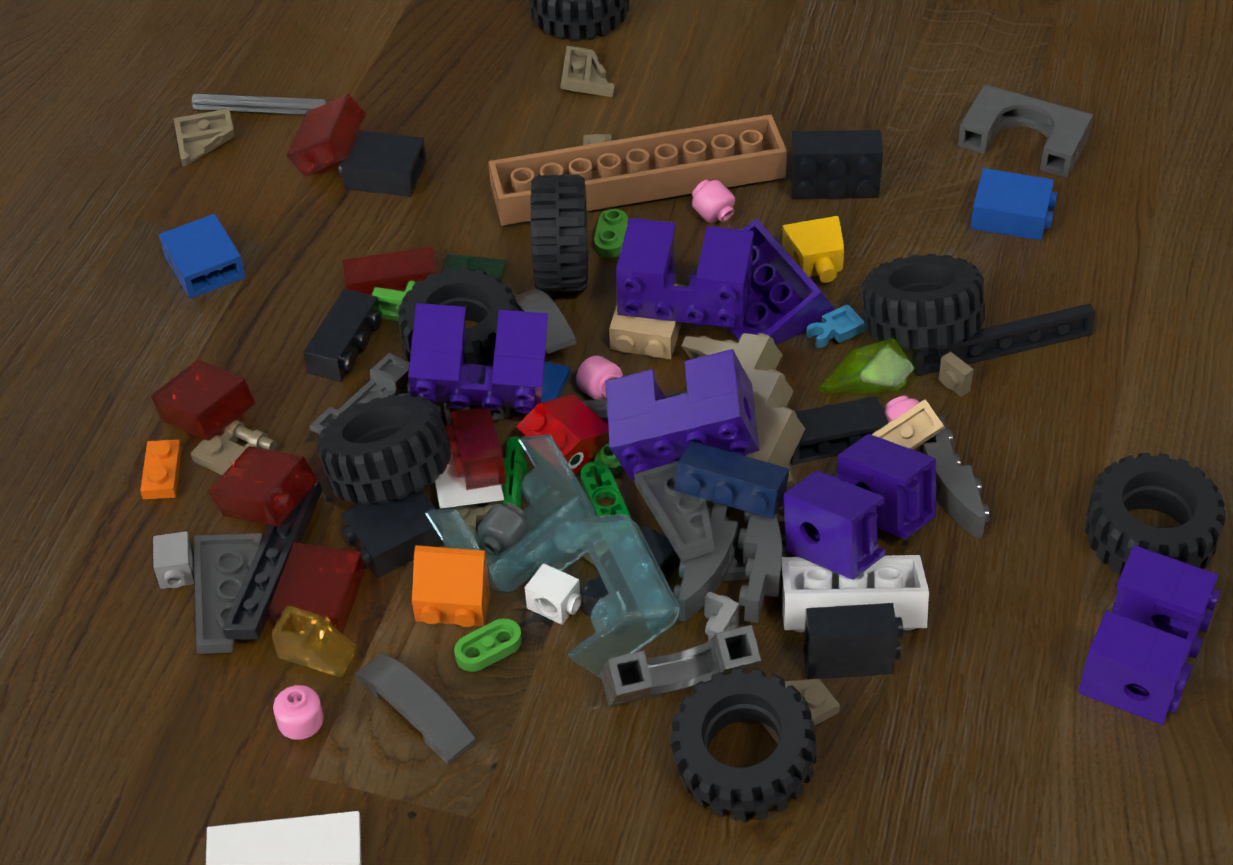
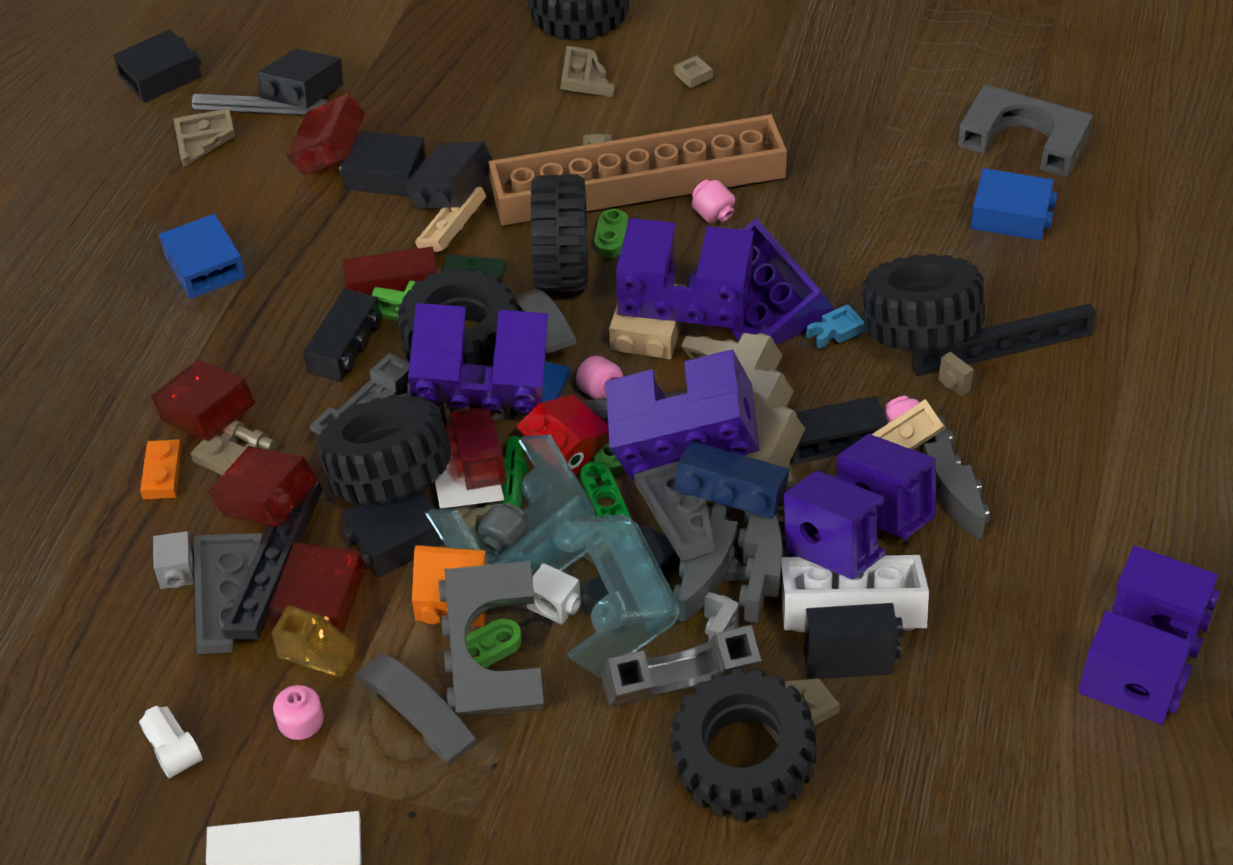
yellow torso [782,216,844,283] -> none
black brick [790,130,883,199] -> none
clear neon green slope [818,338,914,393] -> none
black tyre [1085,453,1226,575] -> none
none -> black brick [113,29,202,103]
none -> white piece [139,705,203,779]
none -> black brick [257,48,343,108]
none -> black brick [404,141,493,208]
none -> tan plate [415,187,486,252]
none -> dark grey arch [439,561,545,718]
none -> dark tan plate [674,55,713,88]

